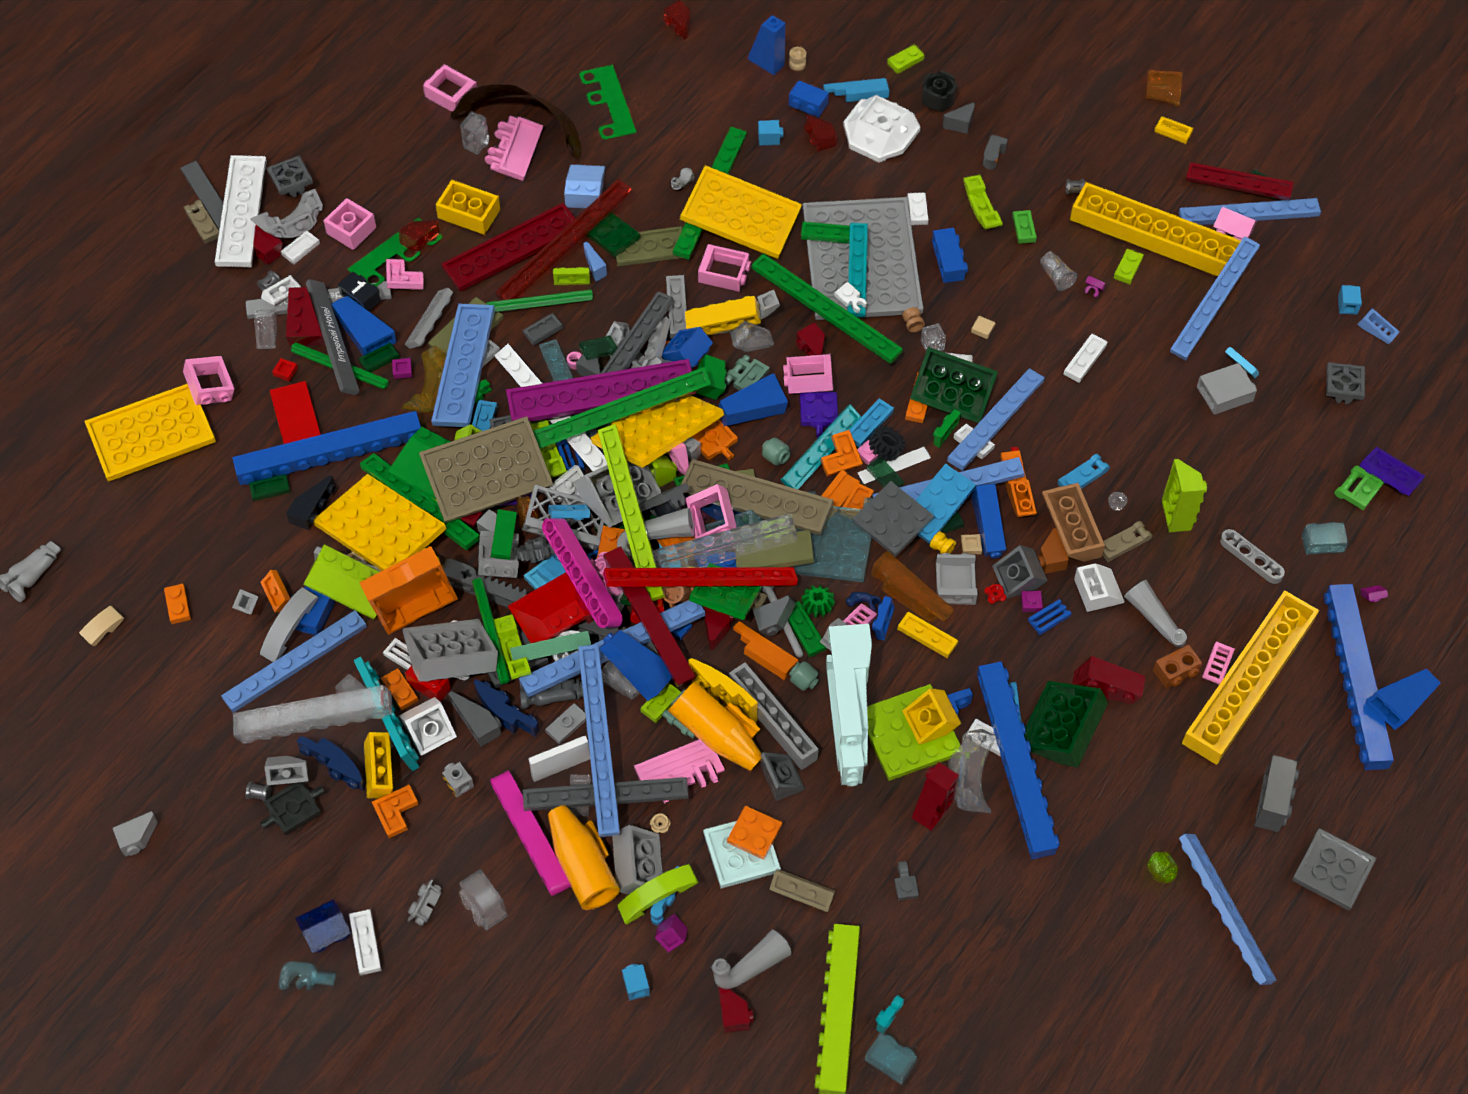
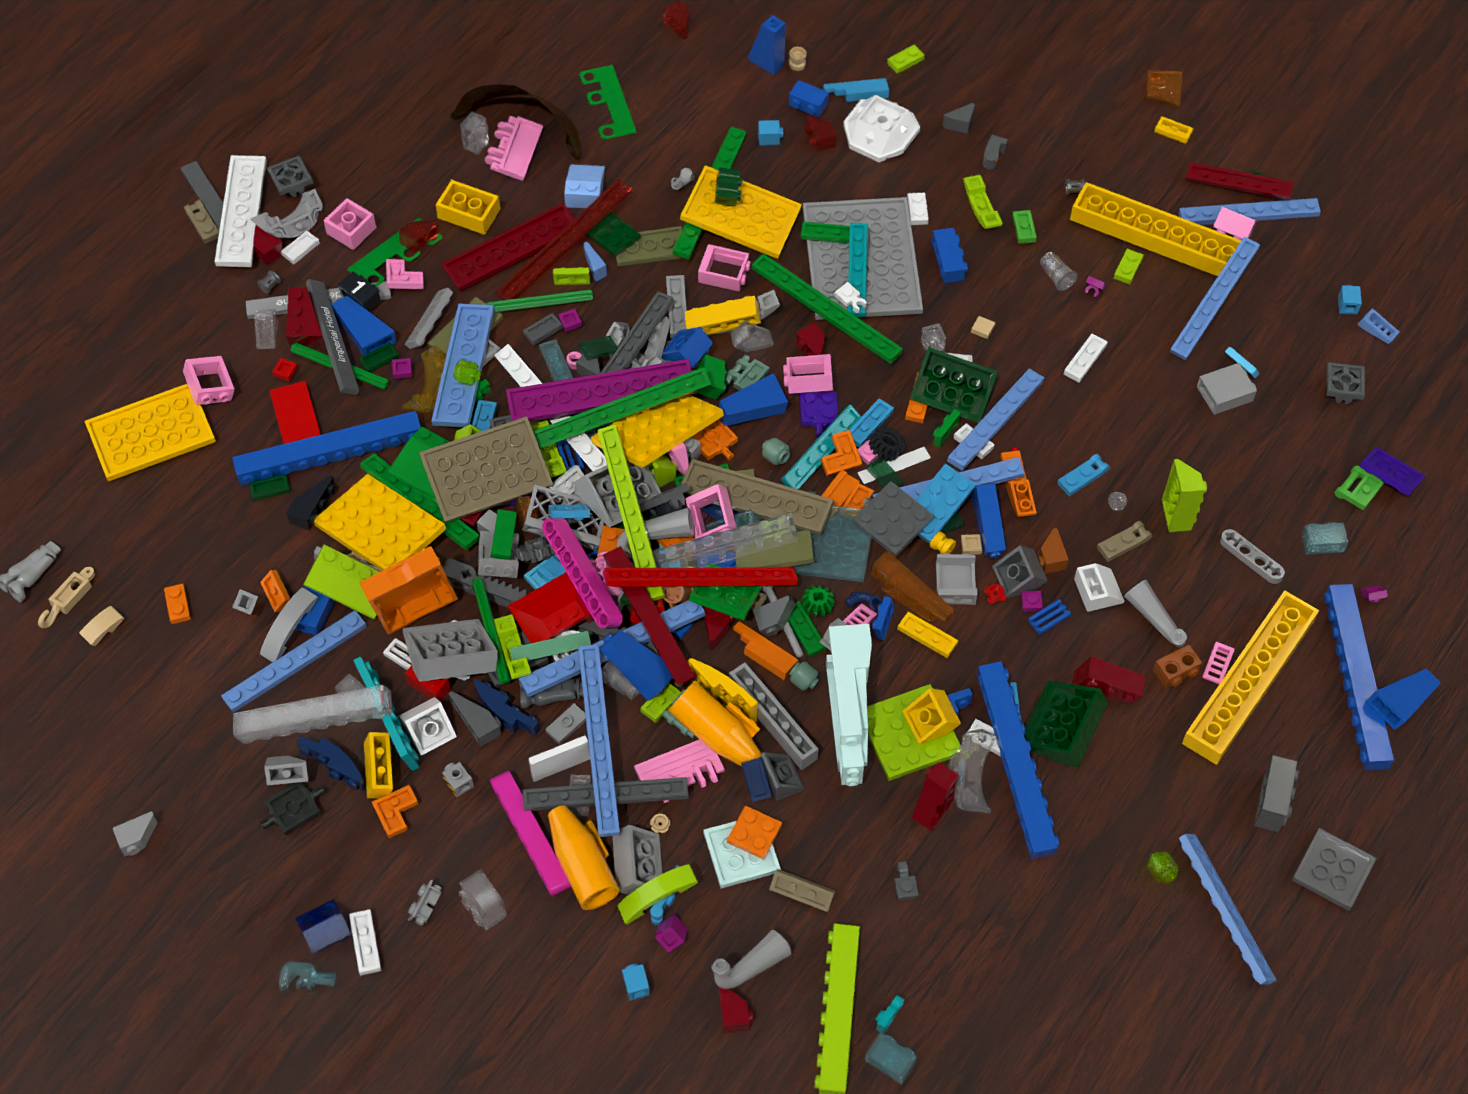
flat silver bush [245,781,271,802] -> none
white slope [261,275,301,305] -> none
orange plate [381,668,418,711] -> none
bright pink window [423,64,477,111] -> none
medium nougat wheel [902,307,925,332] -> none
pearl dark grey brick [921,71,957,112] -> none
medium nougat slope [1042,483,1105,562] -> none
none -> tan piece [38,567,95,628]
none -> clear neon green head [453,360,481,386]
none -> magenta plate [558,309,582,332]
none -> dark green brick [715,167,743,206]
none -> dark blue tile [741,757,772,802]

